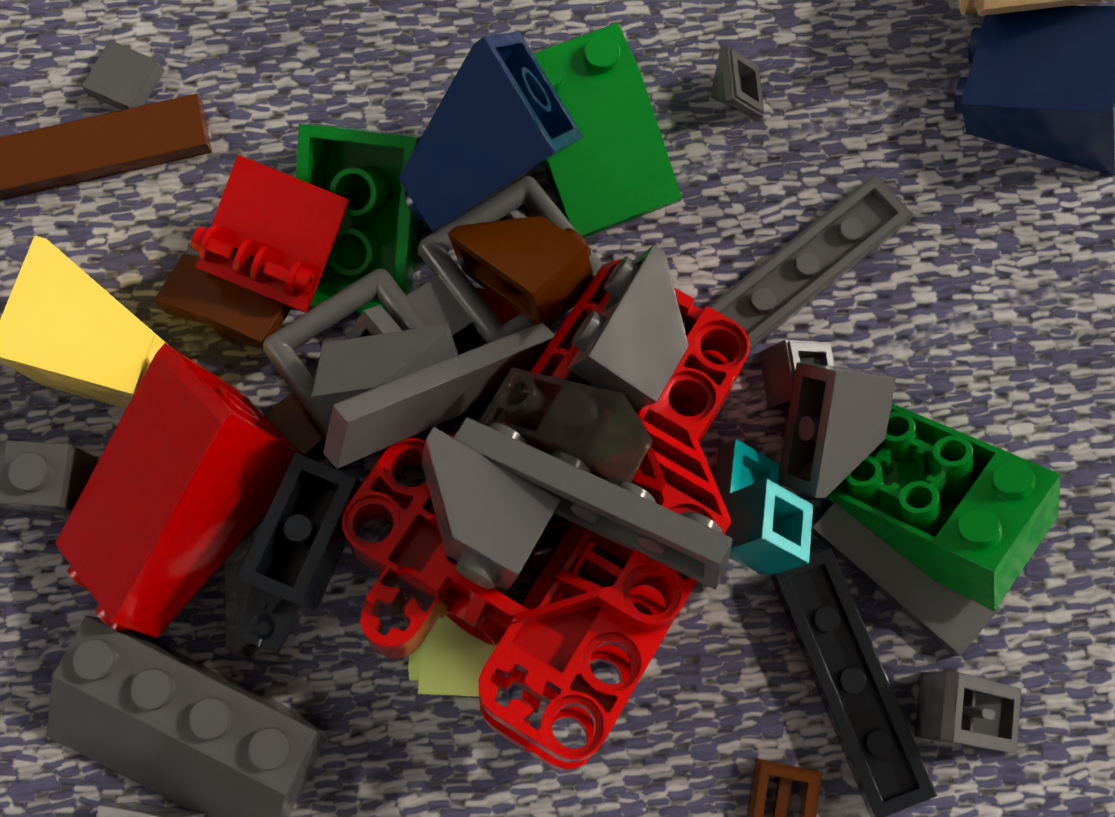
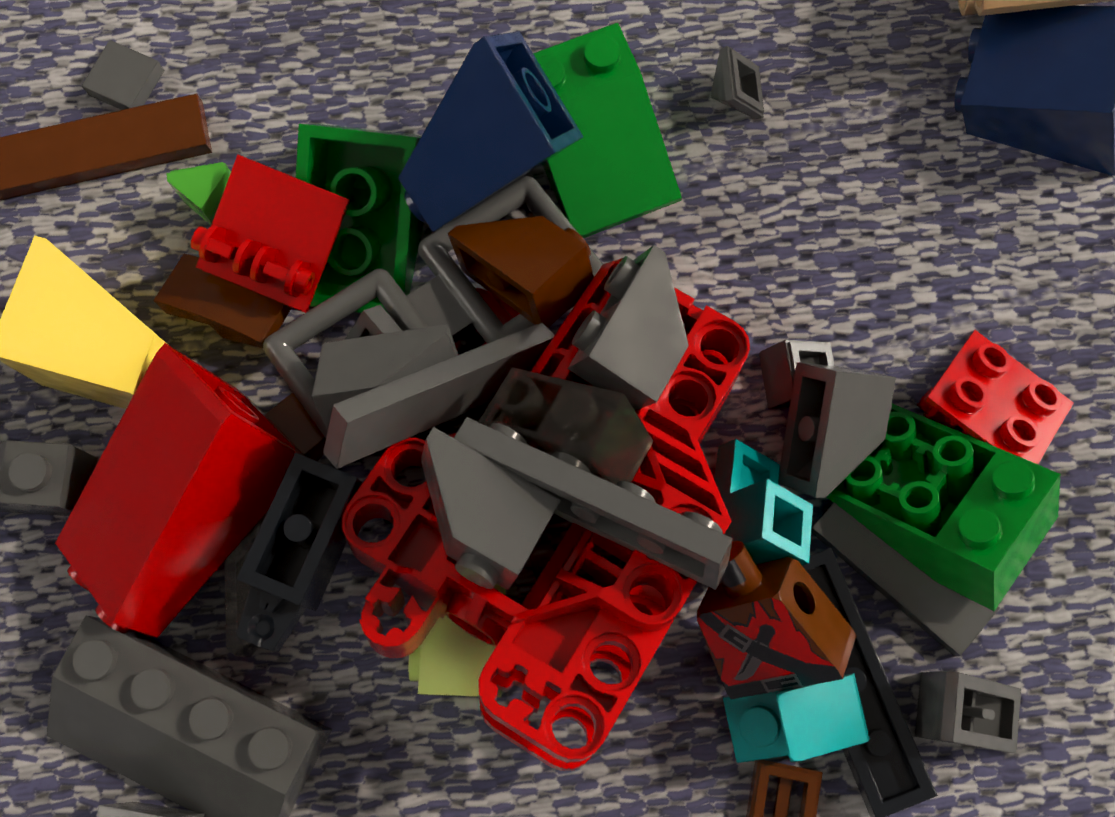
dark grey tile [709,174,915,352] -> none
none -> bright green slope [166,162,231,225]
none -> torso [697,541,856,700]
none -> teal slope [723,673,870,763]
none -> red hinge [916,330,1074,464]

